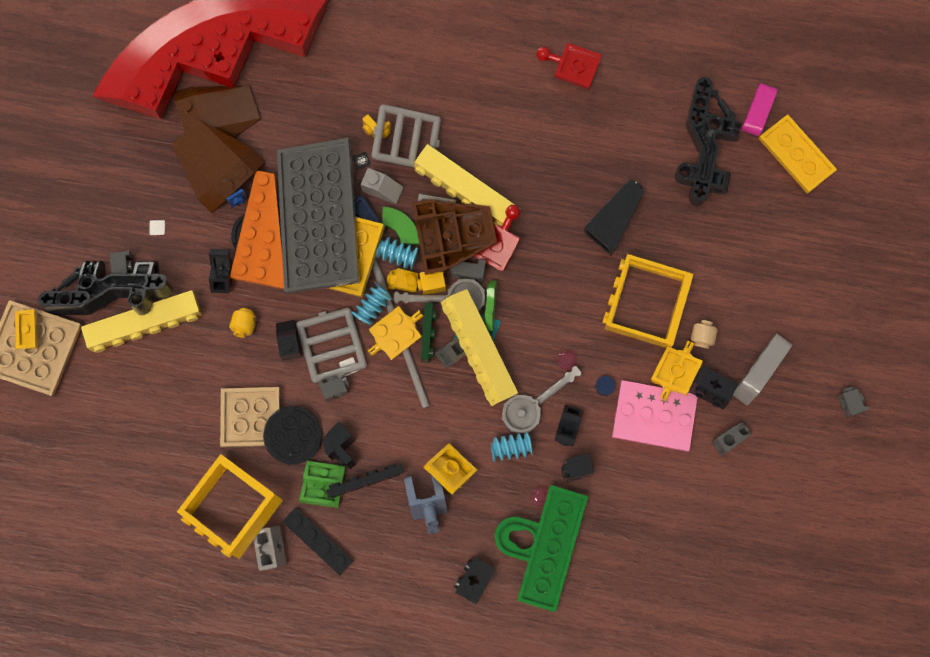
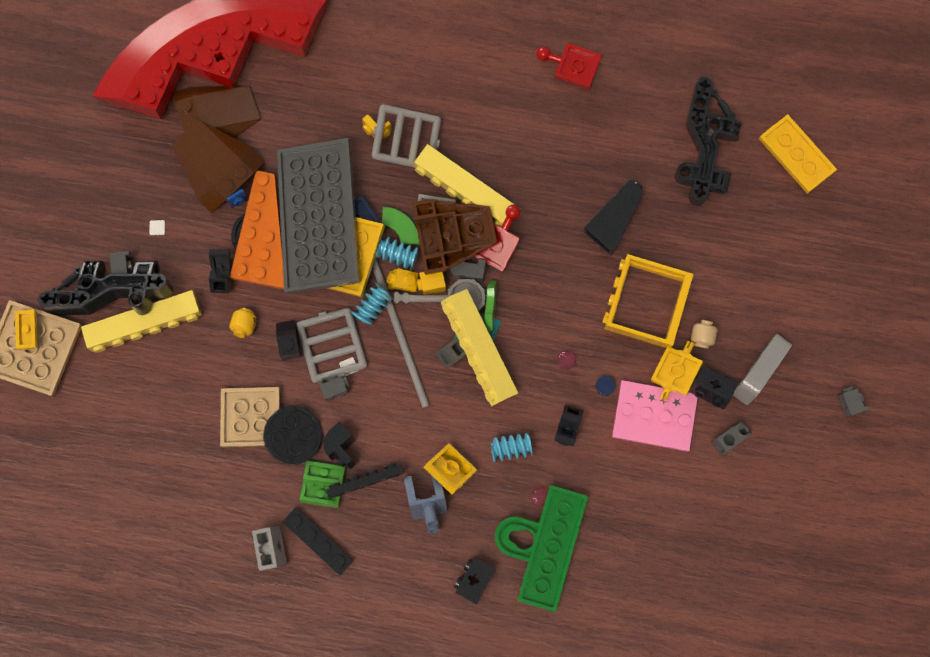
yellow window [177,454,283,559] -> none
black sticker [352,152,371,169] -> none
light grey slope [361,168,404,205] -> none
yellow plate [368,306,424,360] -> none
dark green plate [421,303,437,363] -> none
light grey piece [502,366,581,434] -> none
black brick [561,454,594,482] -> none
dark pink beam [741,83,778,137] -> none

